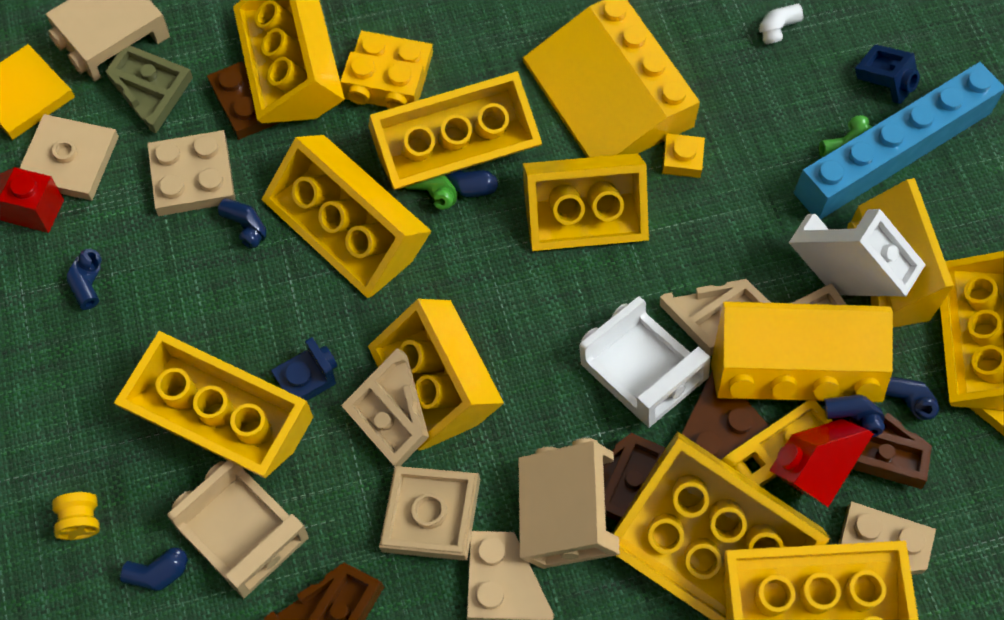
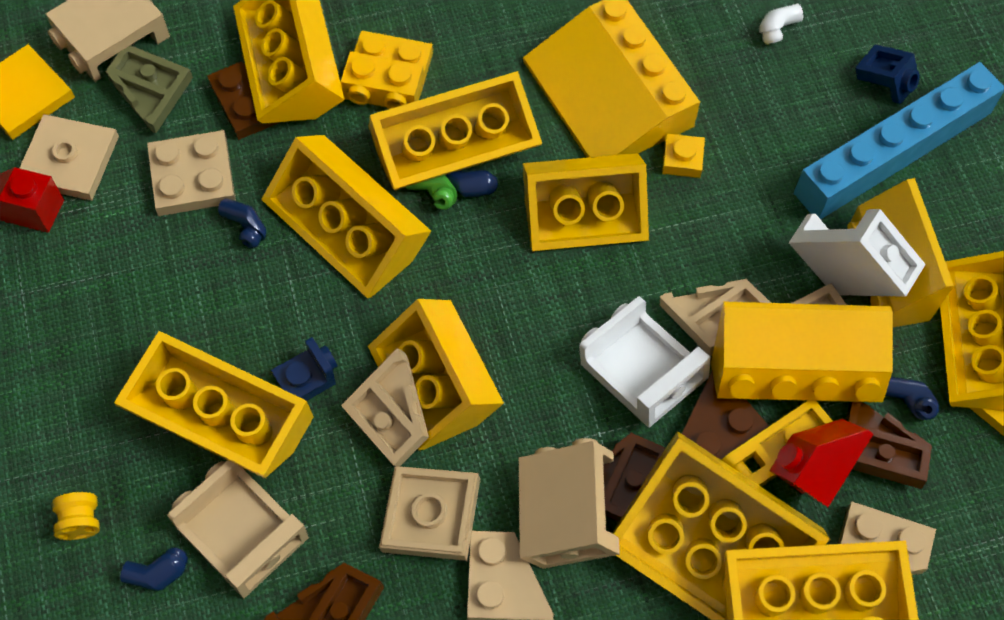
dark blue arm [66,249,102,310] -> none
bright green arm [819,115,872,158] -> none
dark blue arm [824,395,885,437] -> none

